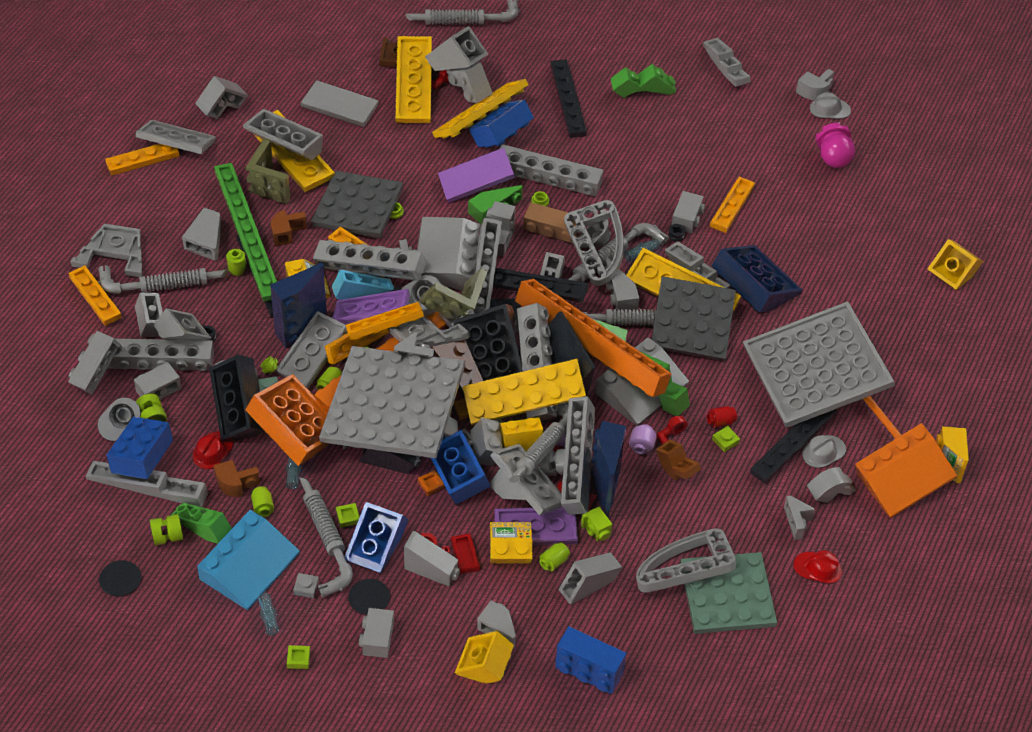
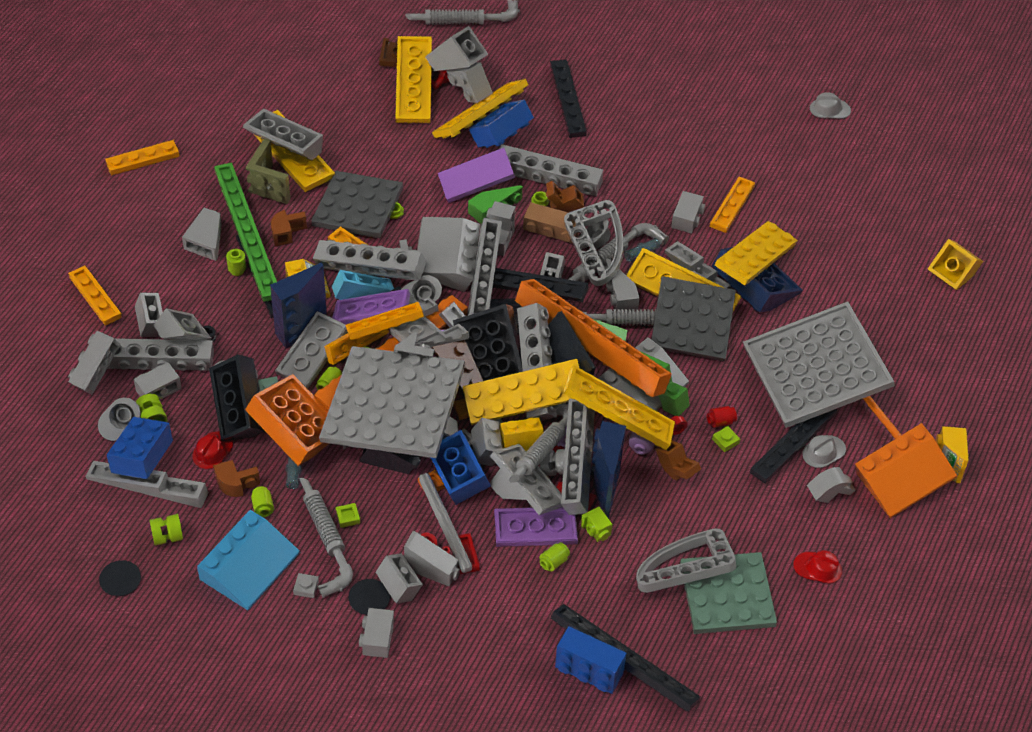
light grey wing [71,224,142,277] -> none
light grey piece [98,265,228,294] -> none
light grey tile [136,120,216,154] -> none
bright green slope [172,502,232,544] -> none
light grey brick [195,76,248,119] -> none
clear light blue pin [257,593,279,635] -> none
lime plate [260,356,278,374] -> none
lime plate [287,645,310,669] -> none
light grey tile [301,80,379,127] -> none
blue slope [344,502,409,573] -> none
olive bracket [419,268,488,320] -> none
yellow slope [455,631,514,684] -> none
light grey slope [477,600,516,648] -> none
yellow slope [490,522,532,563] -> none
light grey slope [559,552,622,605] -> none
bright green arch [610,64,677,98] -> none
black bush [668,224,685,242] -> none
light grey slope [703,38,750,87] -> none
light grey slope [784,495,815,540] -> none
light grey brick [796,69,834,100] -> none
dark pink tile [815,123,855,168] -> none
none -> light grey brick [376,553,423,604]
none -> light grey axle [419,473,472,573]
none -> dark orange brick [546,181,584,213]
none -> black plate [551,604,701,712]
none -> yellow plate [564,365,675,450]
none -> yellow plate [715,221,798,285]

